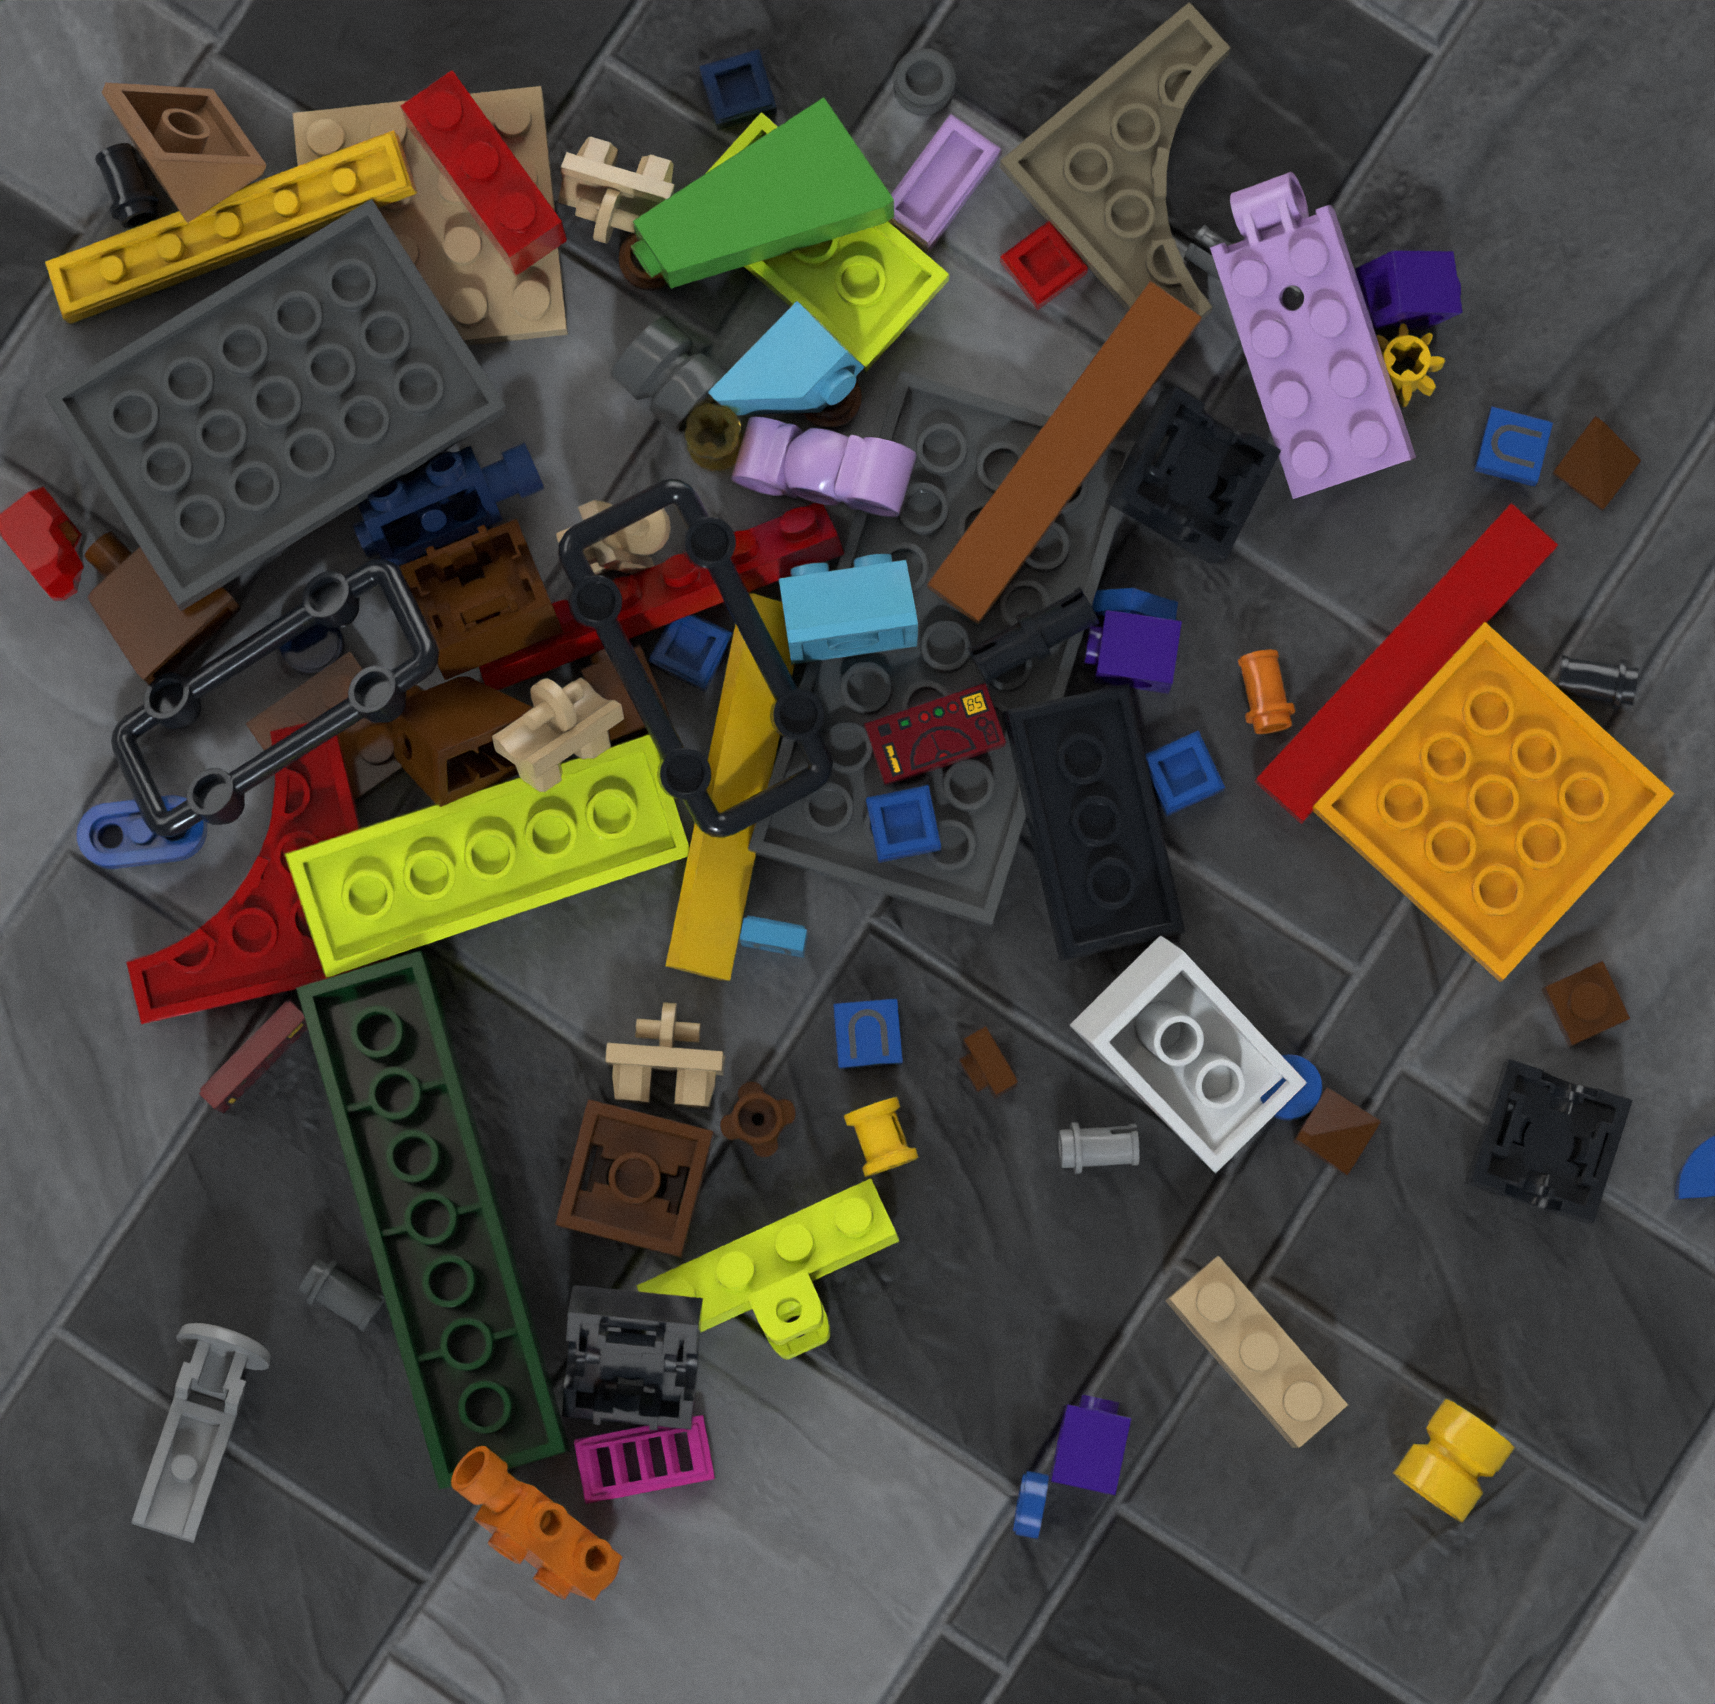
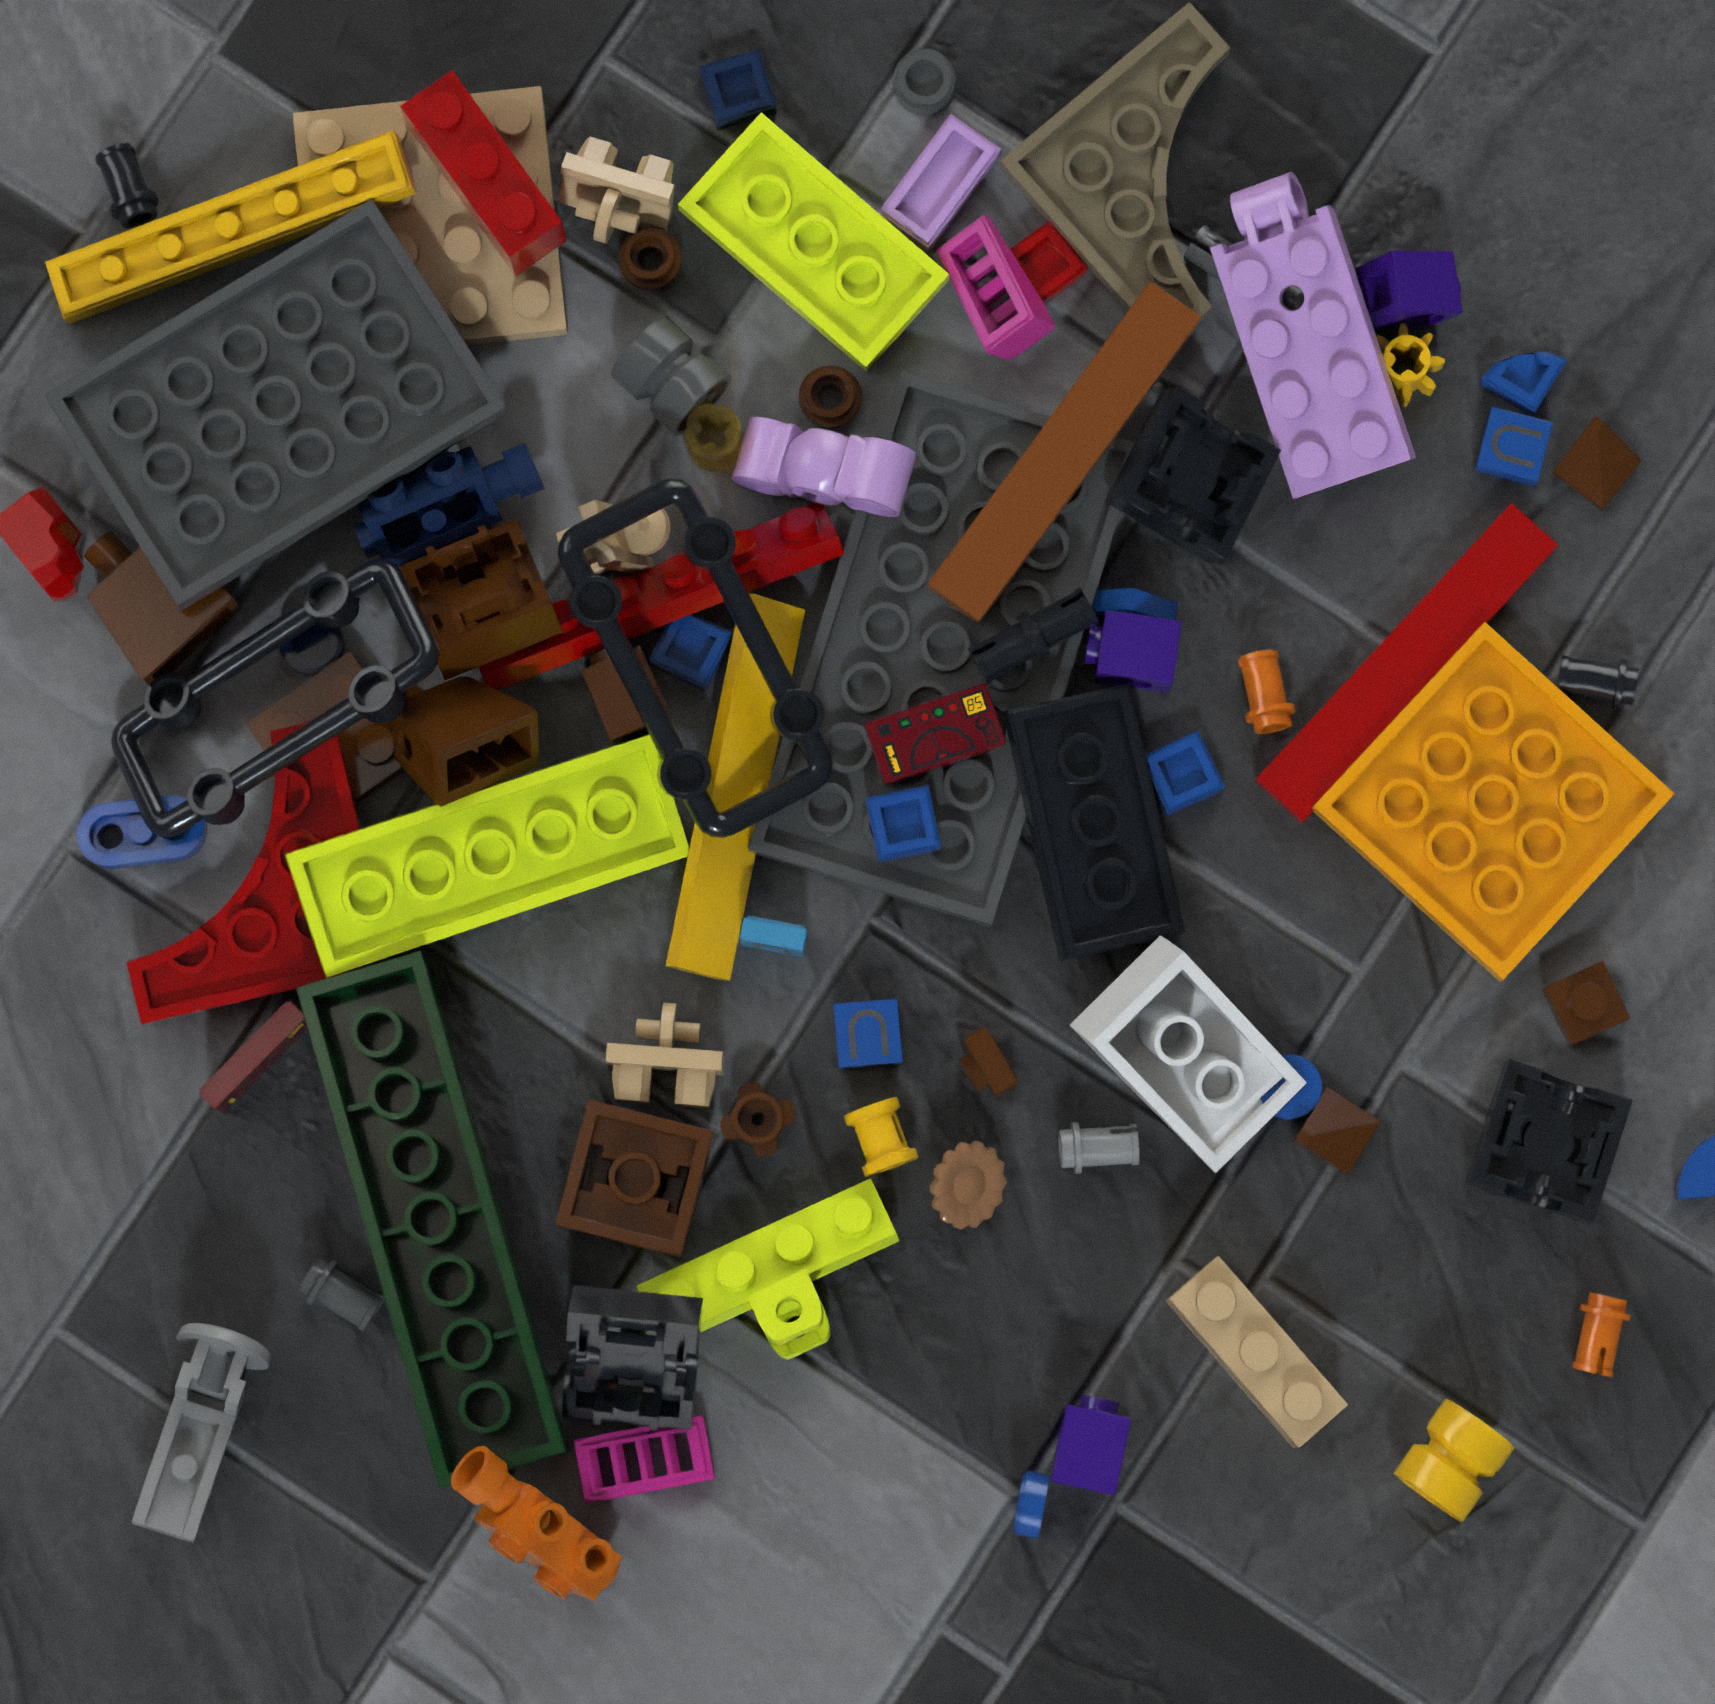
medium nougat slope [101,82,266,223] -> none
tan hips [492,677,624,792] -> none
bright green slope [631,97,894,288] -> none
medium azure slope [708,301,864,415] -> none
medium azure slope [779,554,918,665] -> none
none -> medium nougat piece [930,1141,1007,1229]
none -> dark pink slope [936,215,1056,360]
none -> blue tile [1478,352,1567,417]
none -> orange pin [1571,1292,1631,1377]

